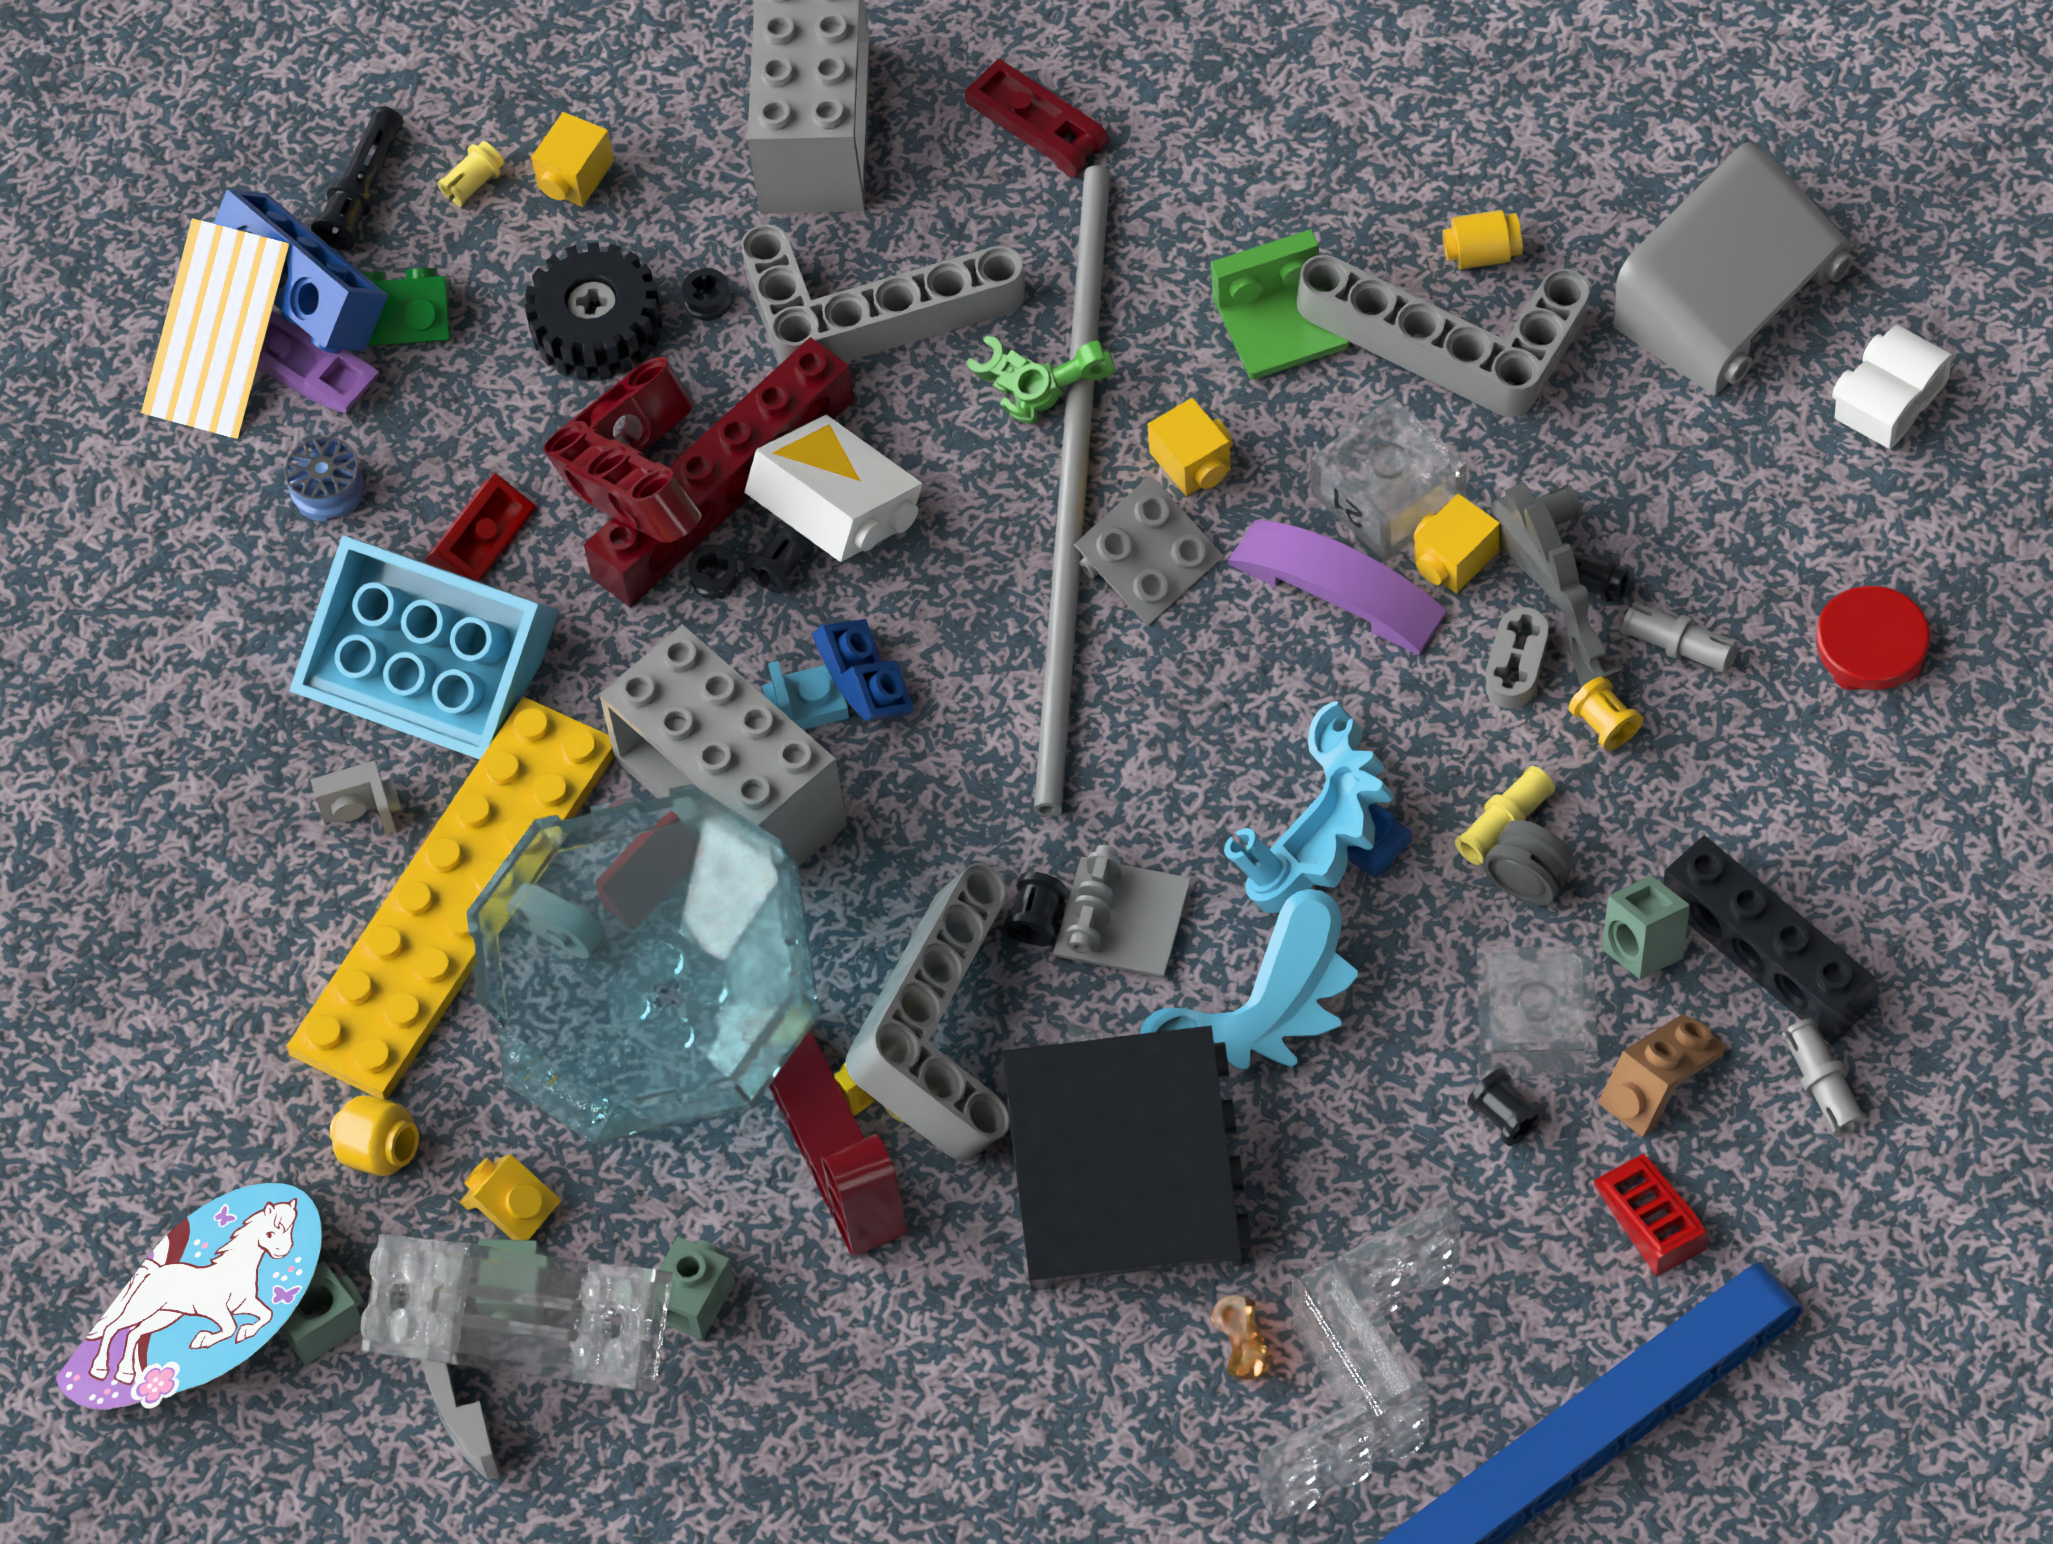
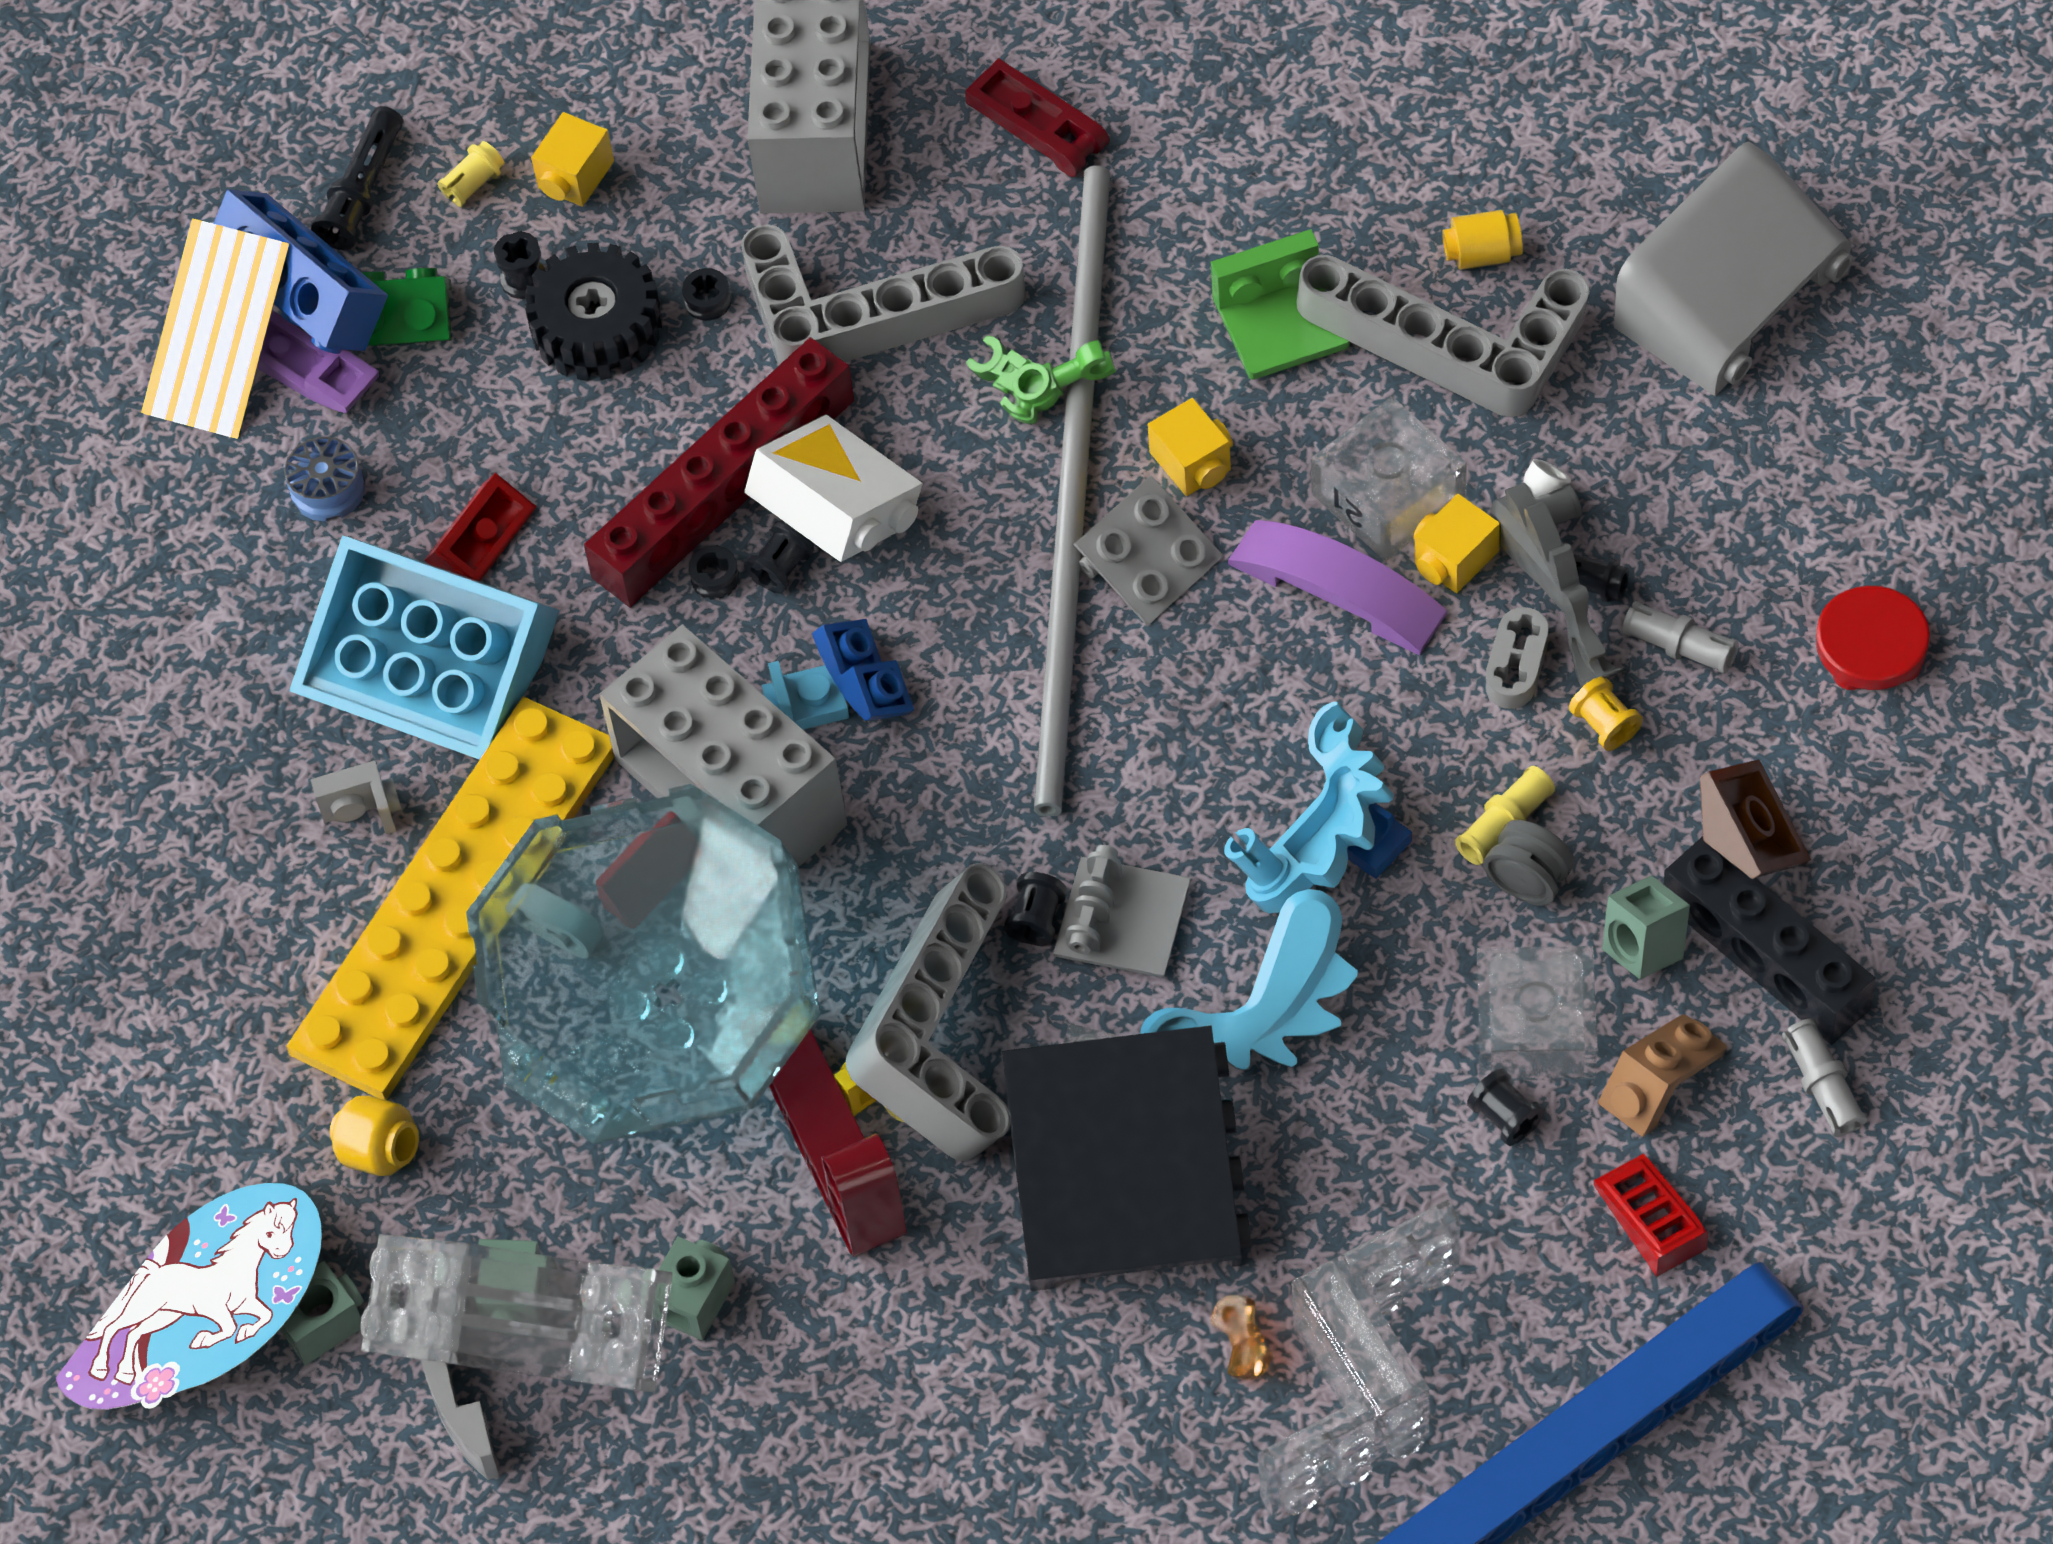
yellow bracket [459,1154,562,1240] -> none
dark red beam [543,357,701,543] -> none
white brick [1832,325,1952,449] -> none
none -> black bush [494,231,546,299]
none -> white hinge [1523,459,1571,498]
none -> reddish brown slope [1700,759,1811,879]

